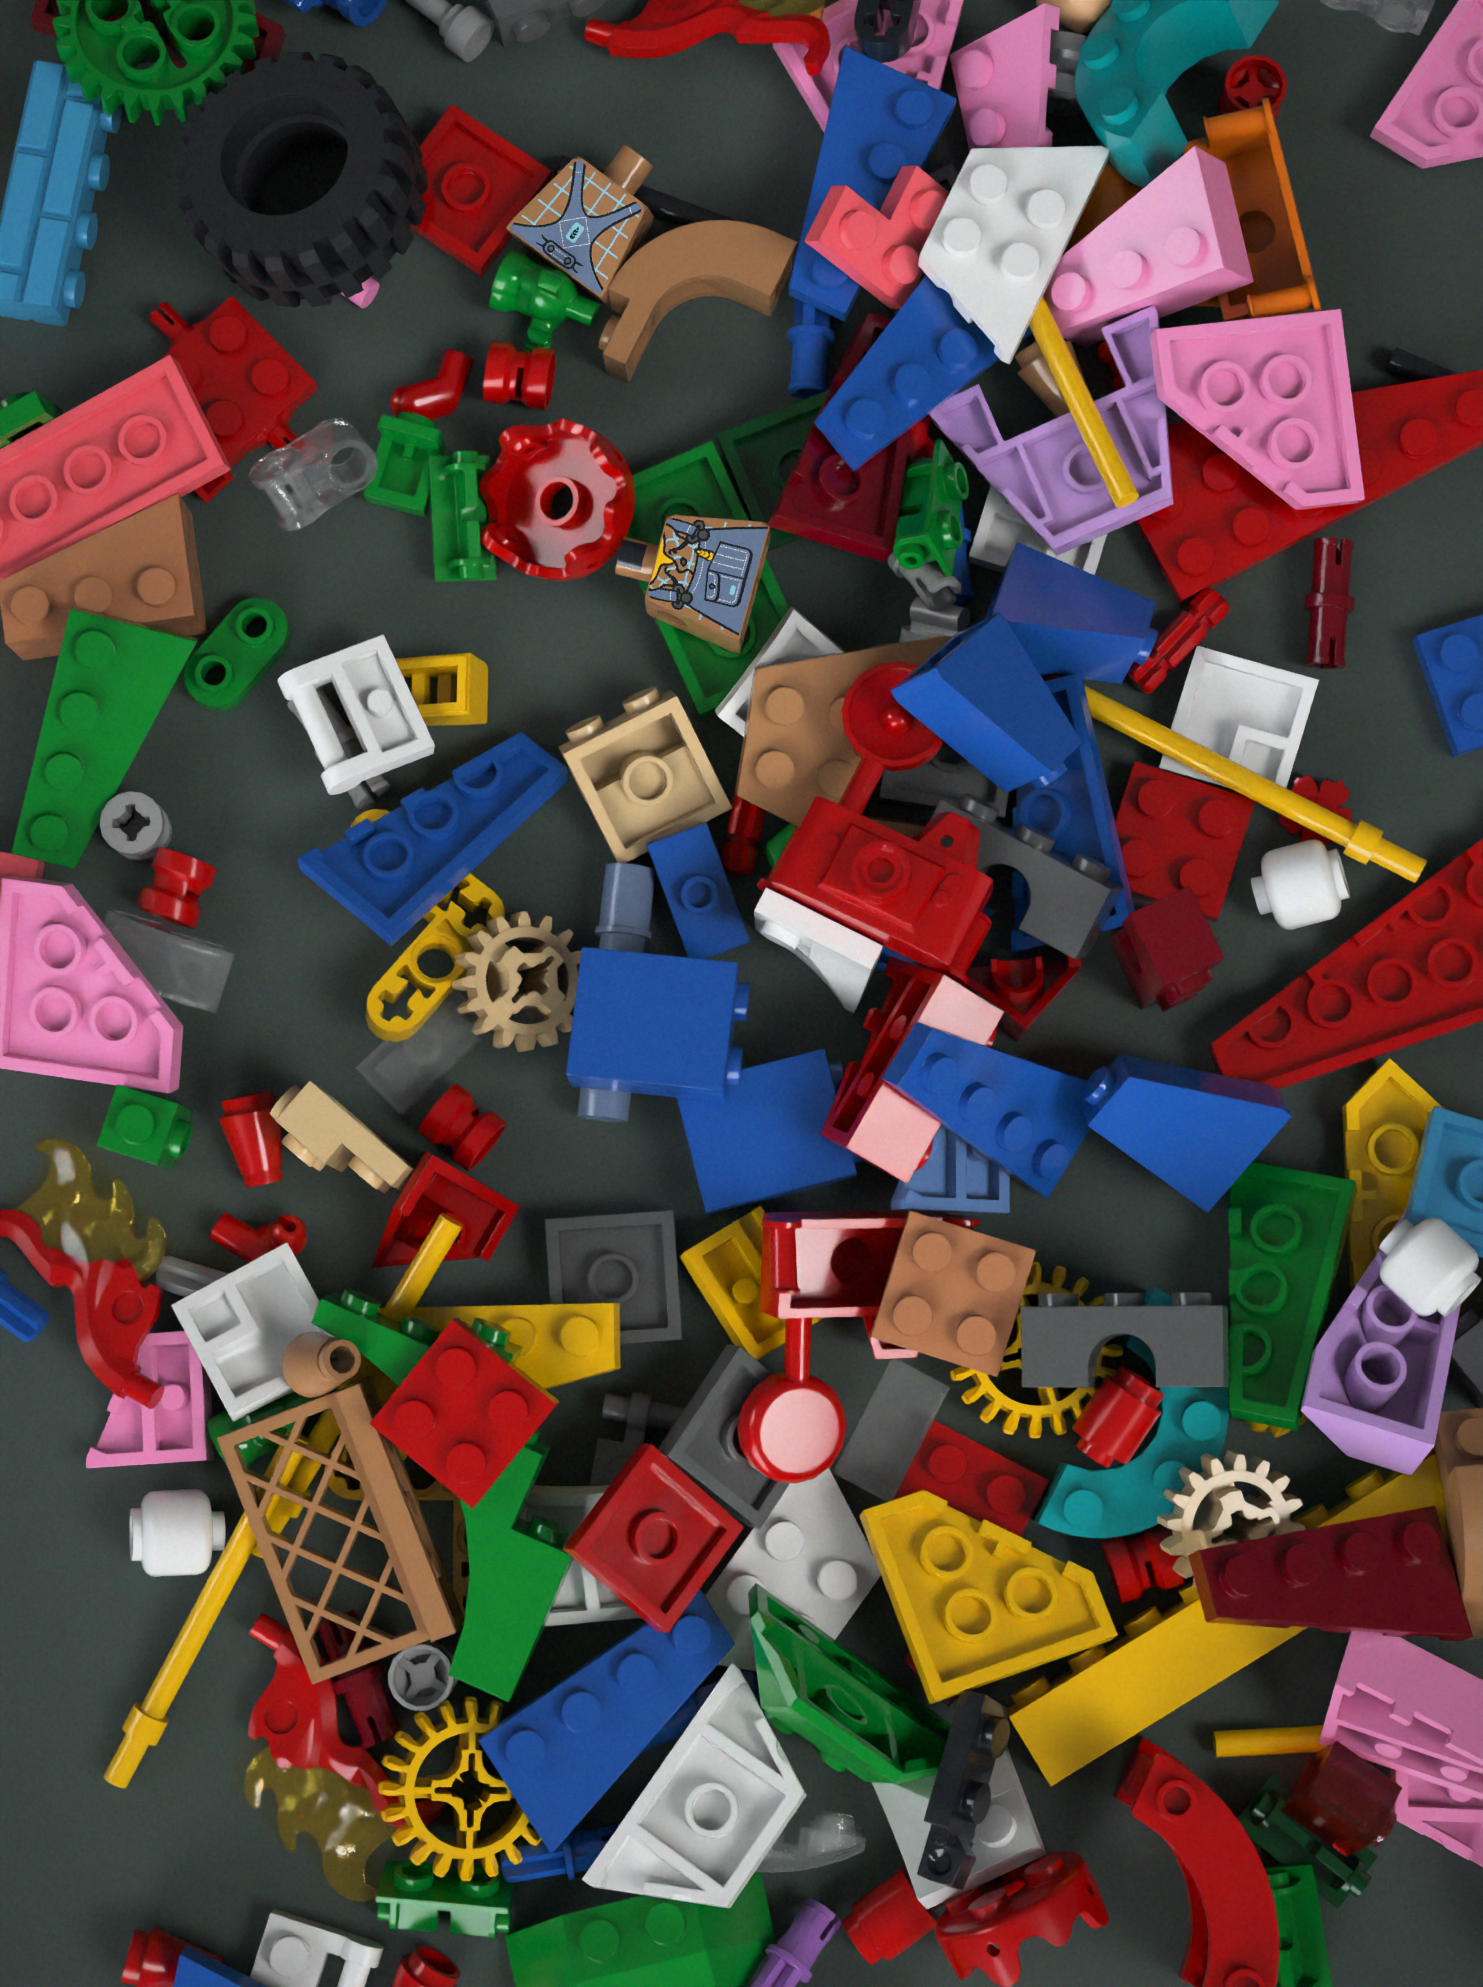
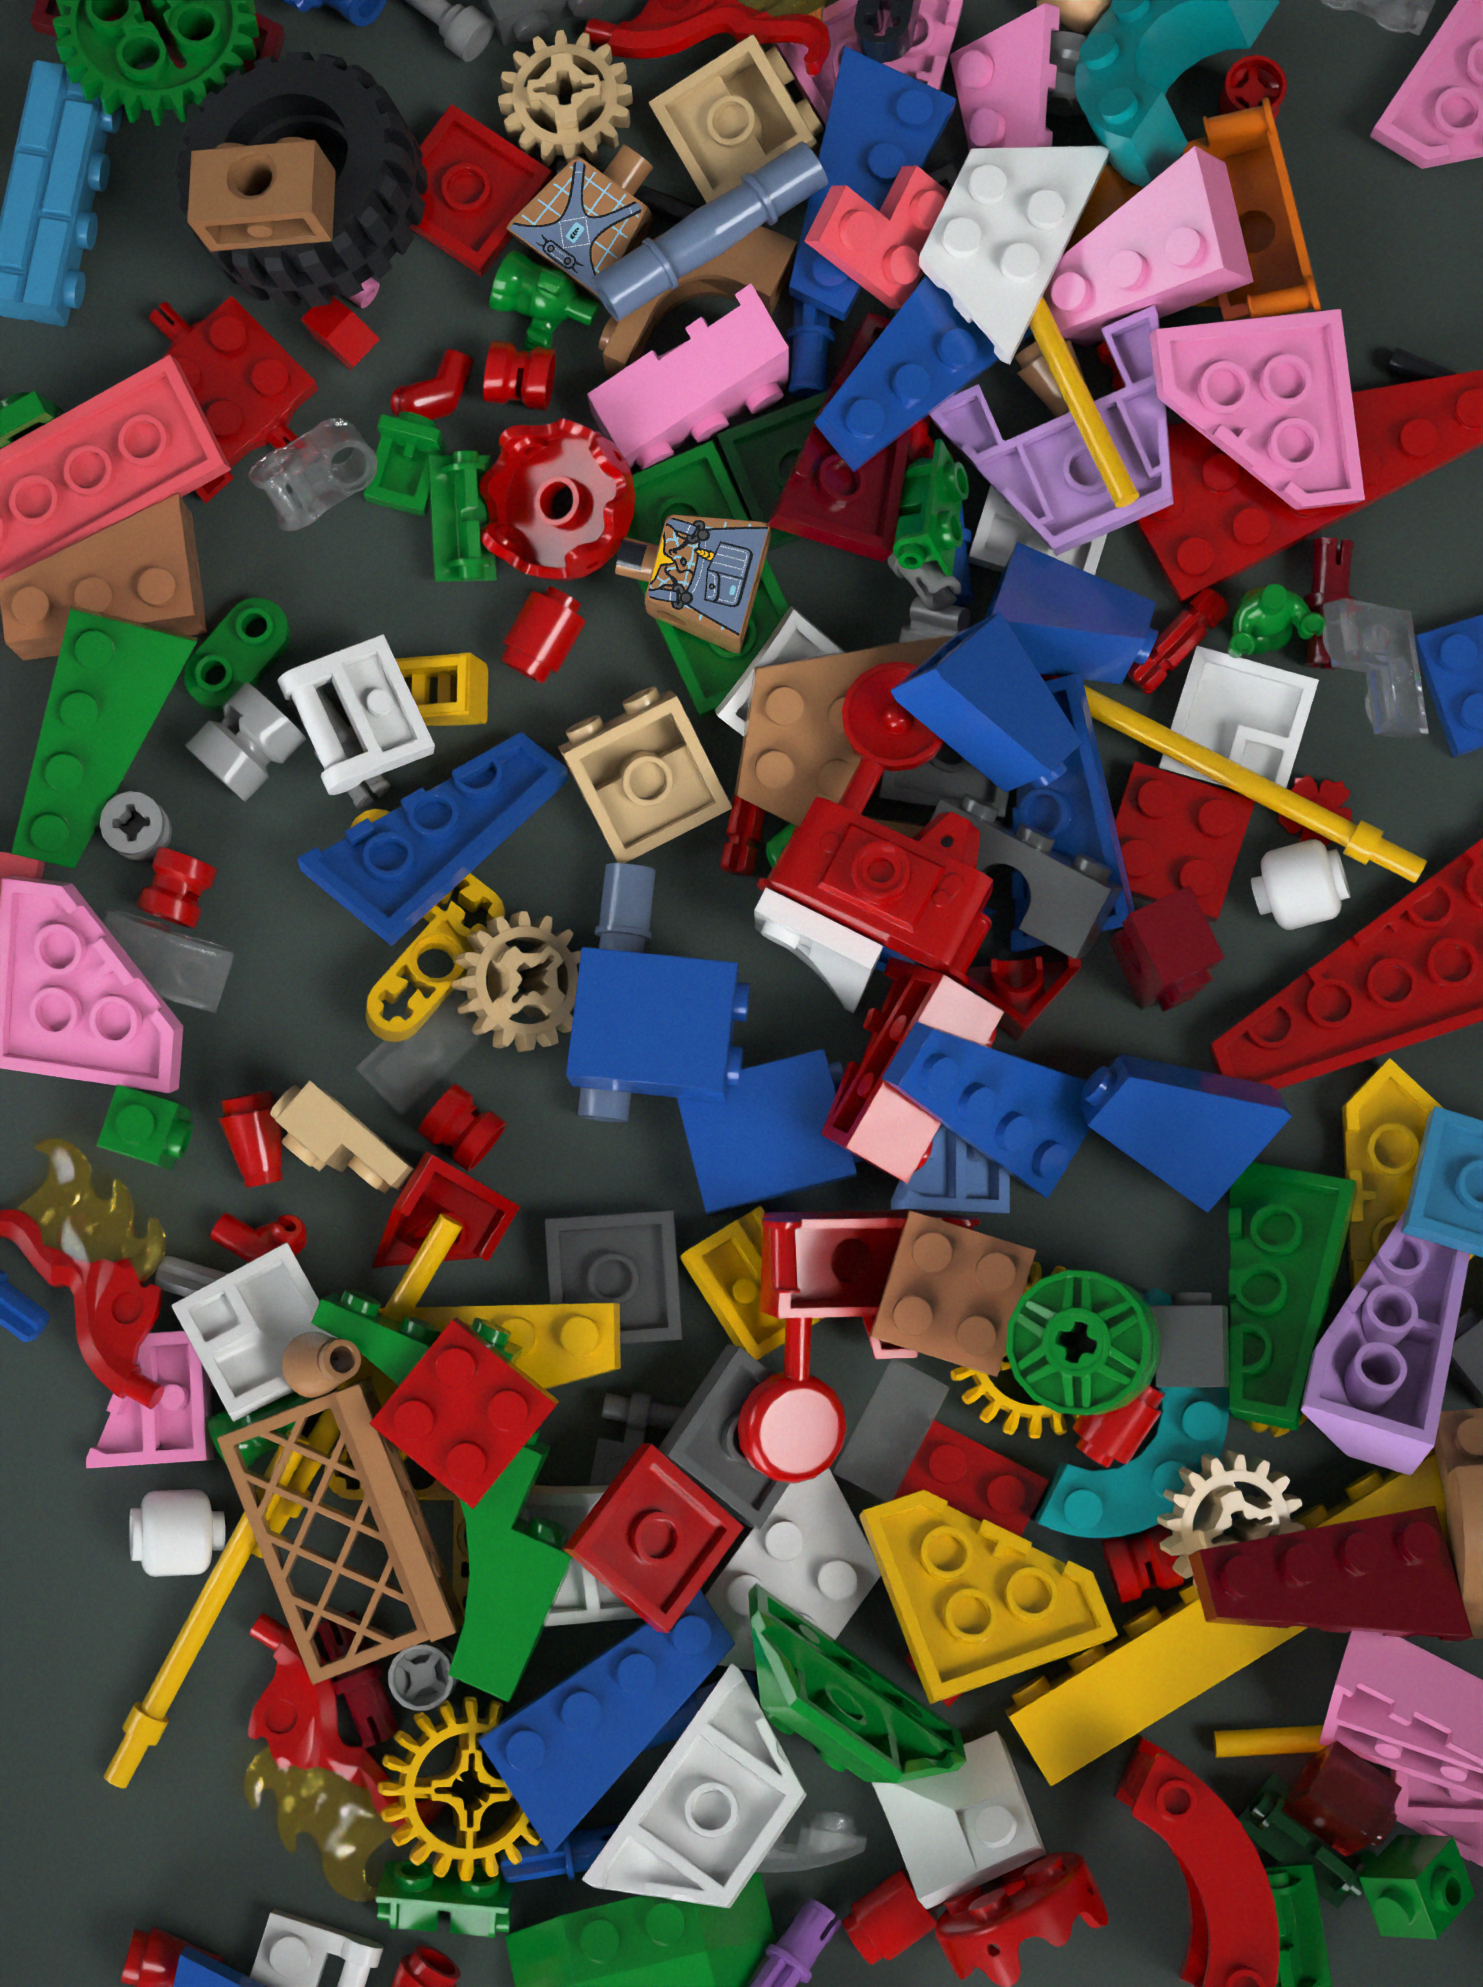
blue plate [646,822,750,959] -> none
black hinge [917,1690,1010,1890] -> none
white head [1379,1217,1481,1317] -> none
none -> light grey wheel [185,682,306,802]
none -> medium nougat brick [187,137,336,252]
none -> red piece [301,296,380,370]
none -> tan gear [498,30,633,167]
none -> red brick [500,586,586,685]
none -> bright pink wedge [587,284,789,473]
none -> sand blue piece [591,141,828,322]
none -> tan plate [648,34,825,203]
none -> green wheel [1006,1270,1162,1415]
none -> green piece [1227,584,1326,658]
none -> clear plate [1323,598,1429,739]
none -> green brick [1359,1834,1475,1939]

